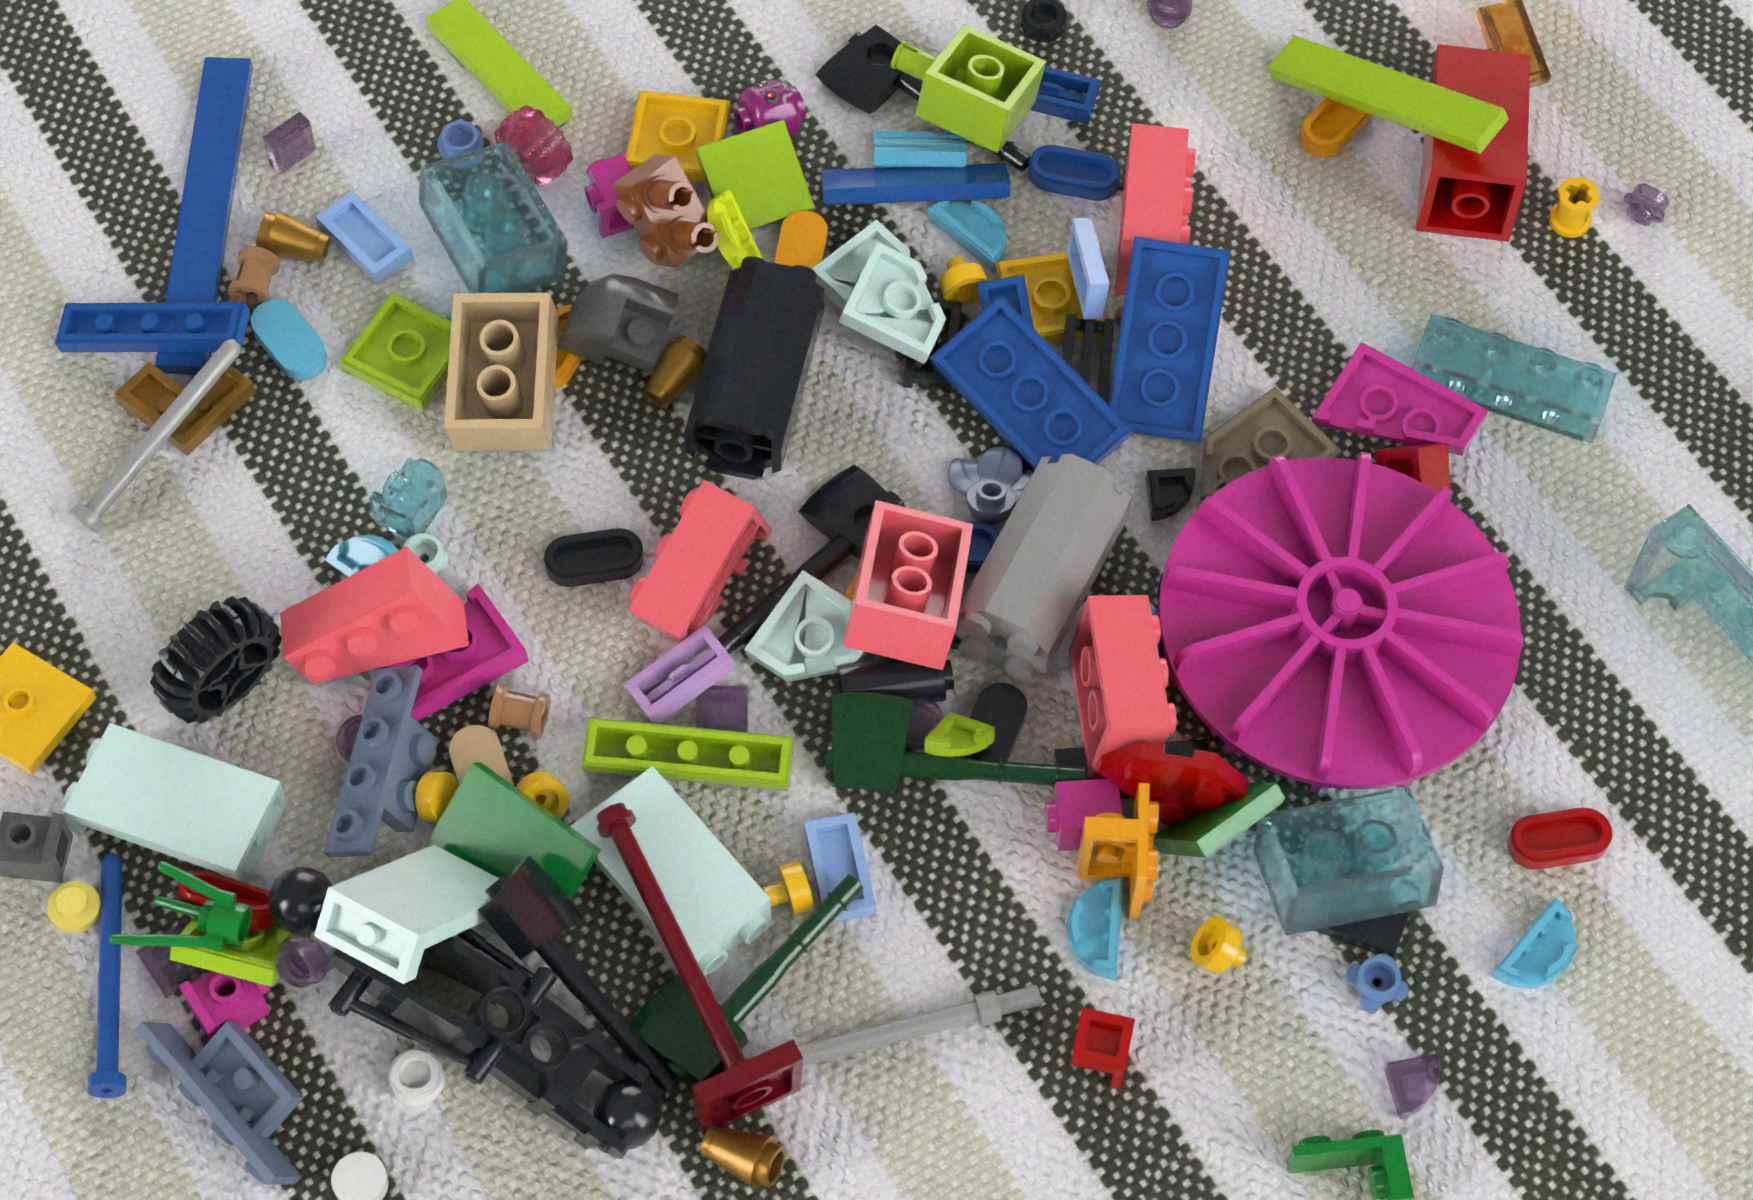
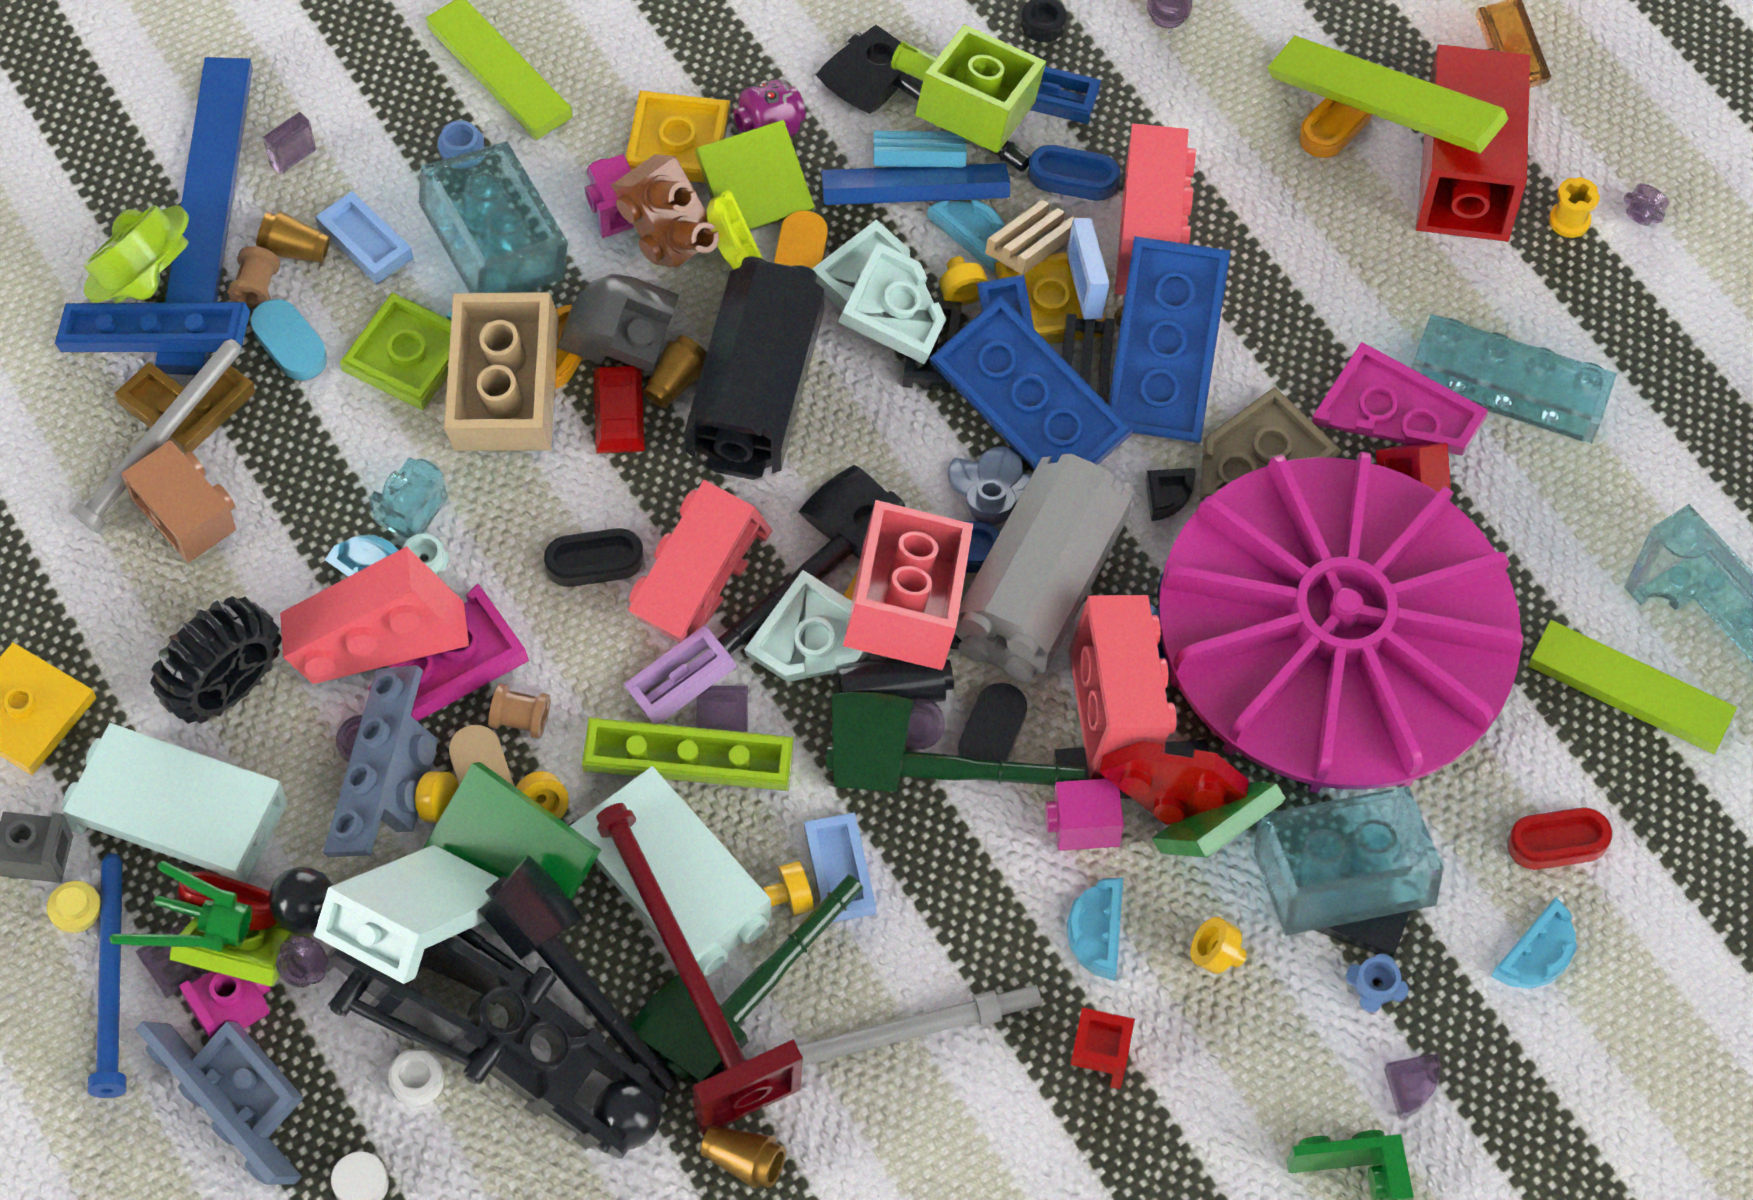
clear pink gear [494,105,574,187] -> none
lime tile [924,711,995,757] -> none
light orange bracket [1077,783,1159,919] -> none
none -> lime piece [83,205,189,303]
none -> nougat brick [121,440,237,563]
none -> red tile [594,366,645,454]
none -> tan tile [985,199,1077,275]
none -> lime tile [1528,620,1737,755]

